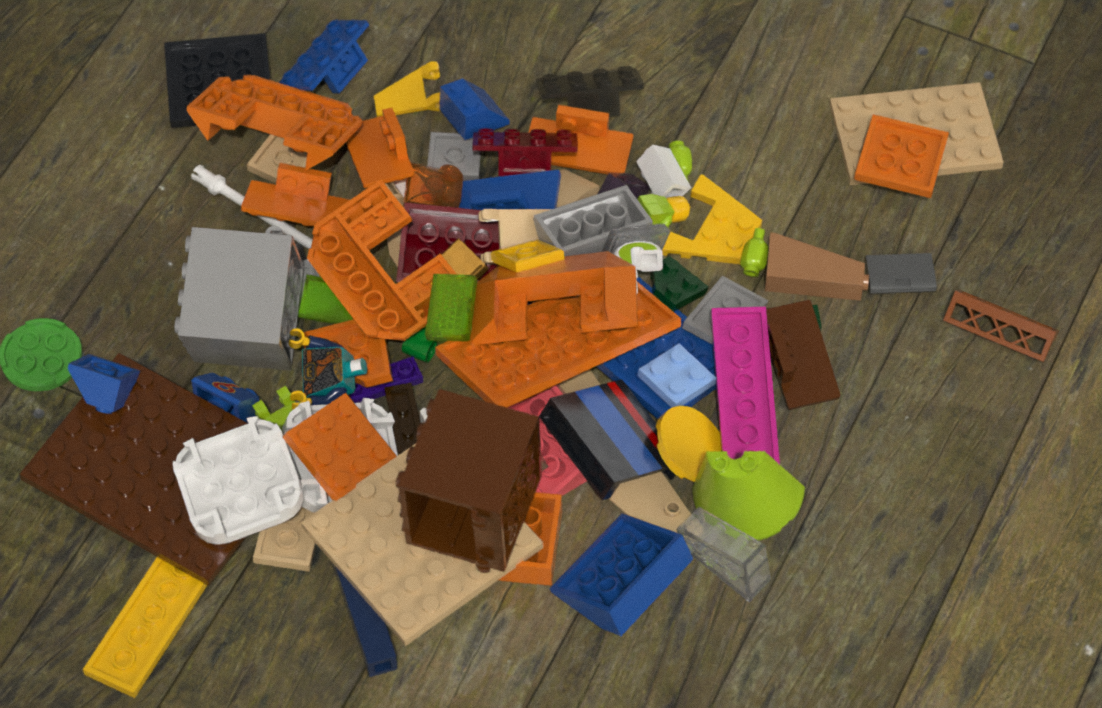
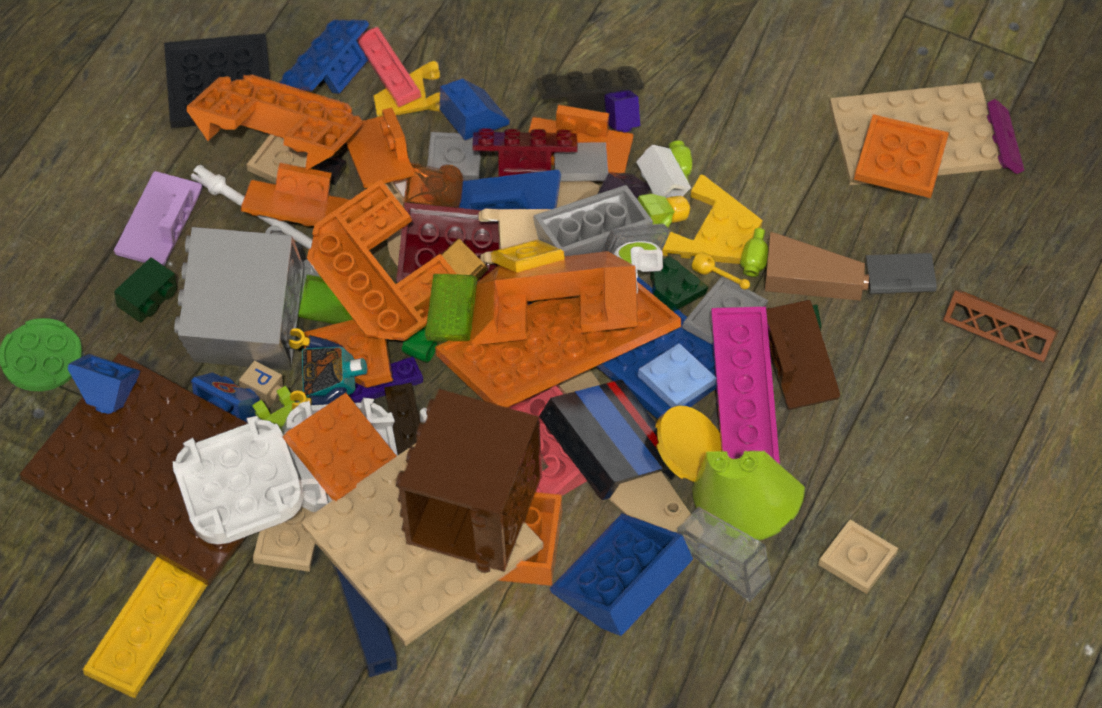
none -> lavender bracket [114,171,203,266]
none -> dark green brick [114,257,177,323]
none -> tan brick [239,361,283,409]
none -> black tile [313,156,347,185]
none -> coral tile [356,27,421,107]
none -> light grey tile [554,142,608,181]
none -> dark purple brick [605,90,640,132]
none -> yellow hinge [692,252,750,290]
none -> tan plate [818,520,898,594]
none -> magenta tile [987,99,1024,174]

